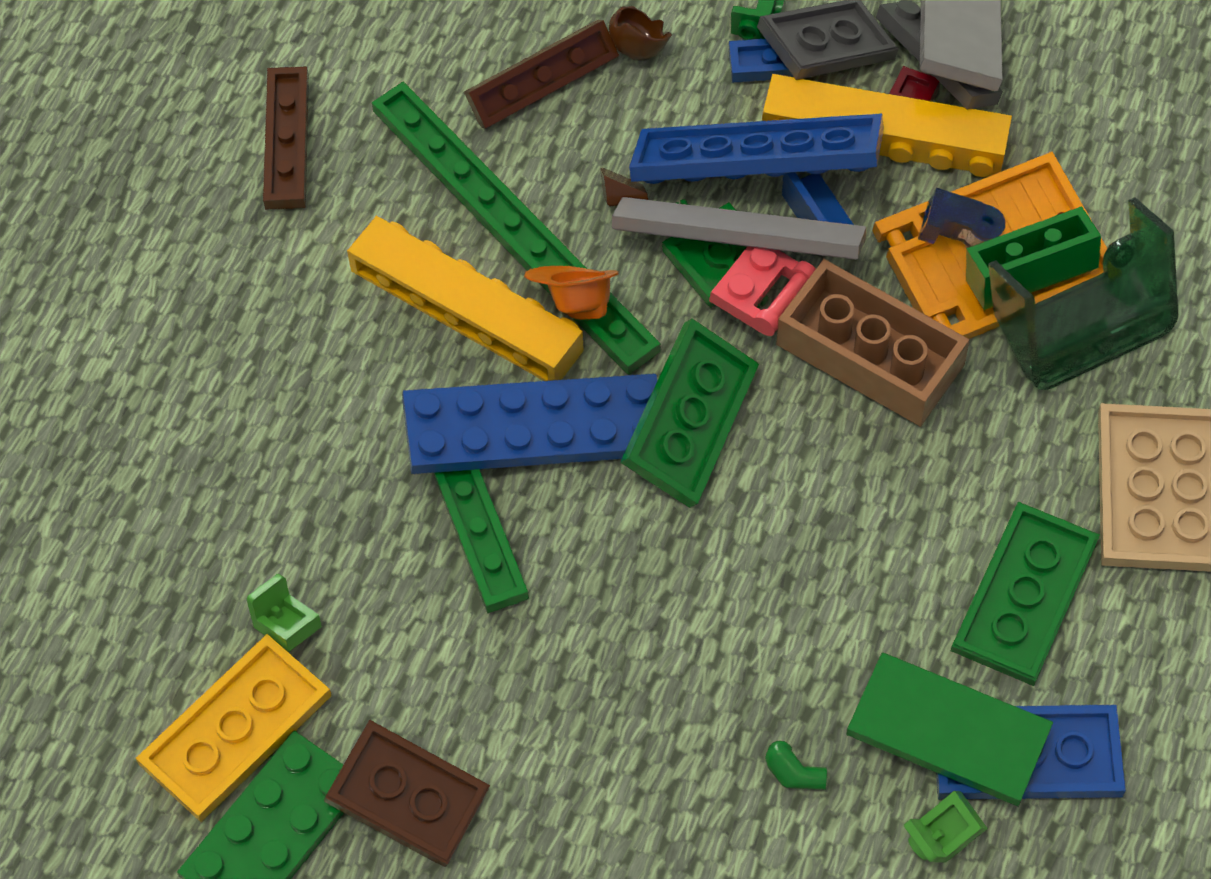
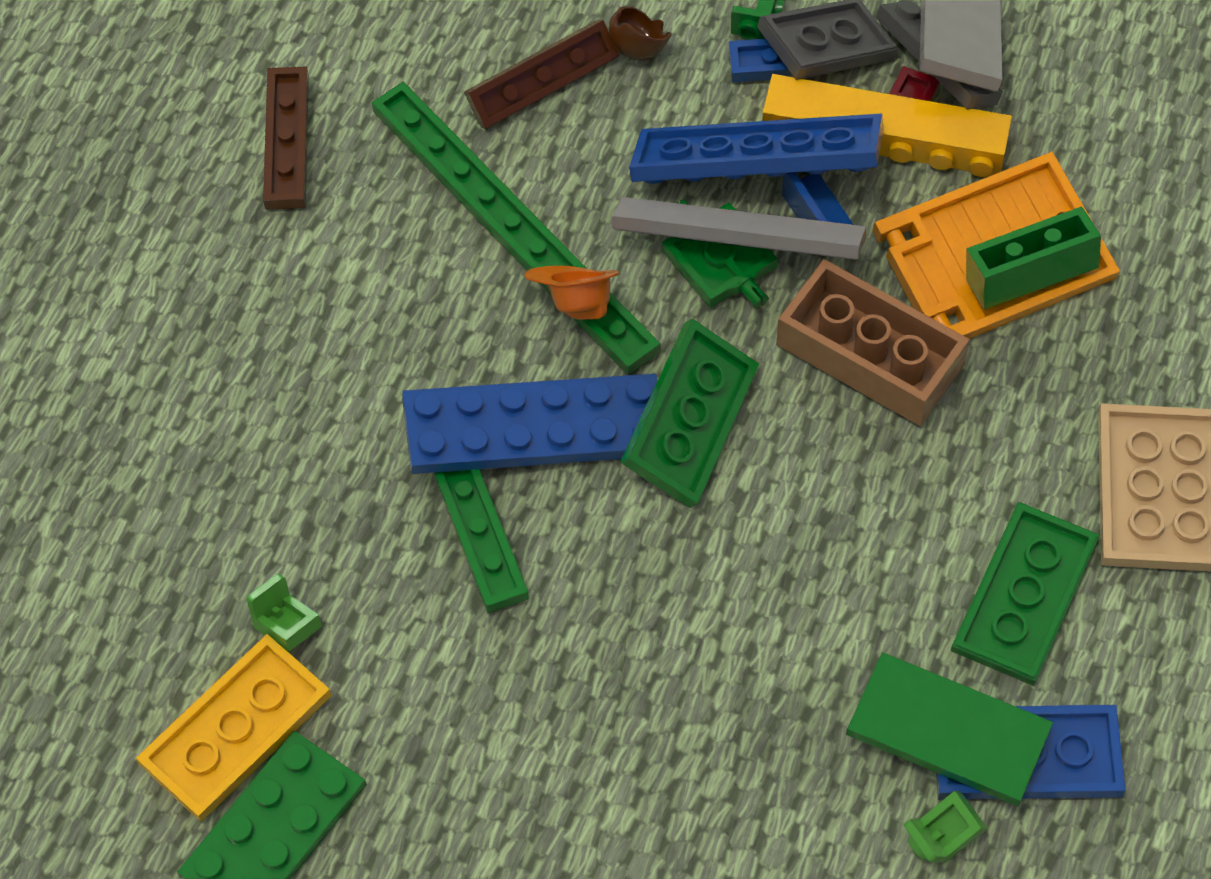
reddish brown tile [324,720,490,867] -> none
yellow brick [347,215,584,381] -> none
reddish brown slope [600,168,648,207] -> none
coral plate [709,246,816,336] -> none
green arm [765,741,827,790] -> none
clear blue leg [918,187,1005,248] -> none
clear green windscreen [988,197,1178,390] -> none

